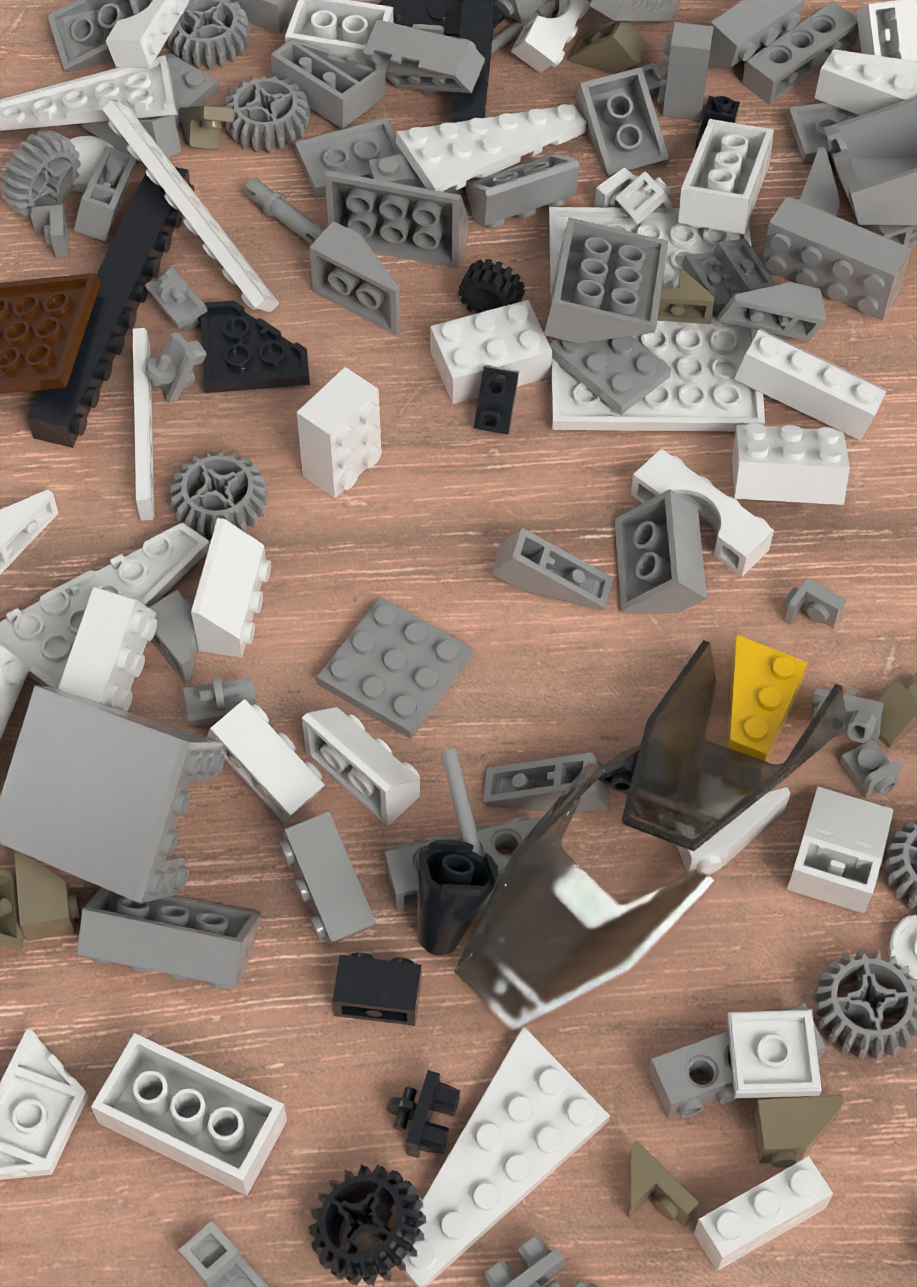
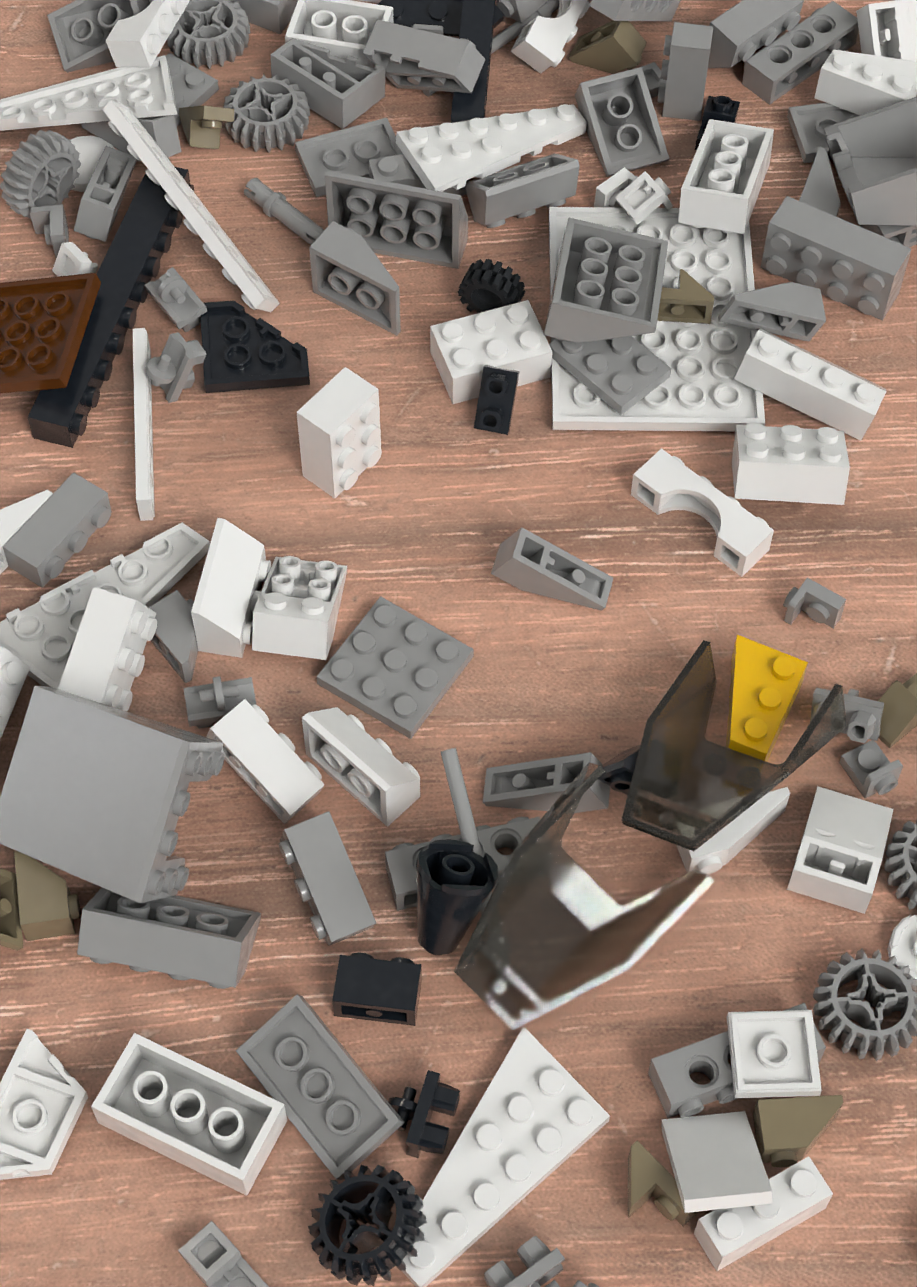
light grey gear [170,449,268,538] -> none
light grey slope [614,489,707,614] -> none
flat silver slope [681,238,777,314] -> none
none -> light grey brick [3,472,112,588]
none -> white tile [52,242,98,277]
none -> light grey plate [236,994,405,1181]
none -> white slope [252,556,347,660]
none -> white tile [662,1111,772,1213]

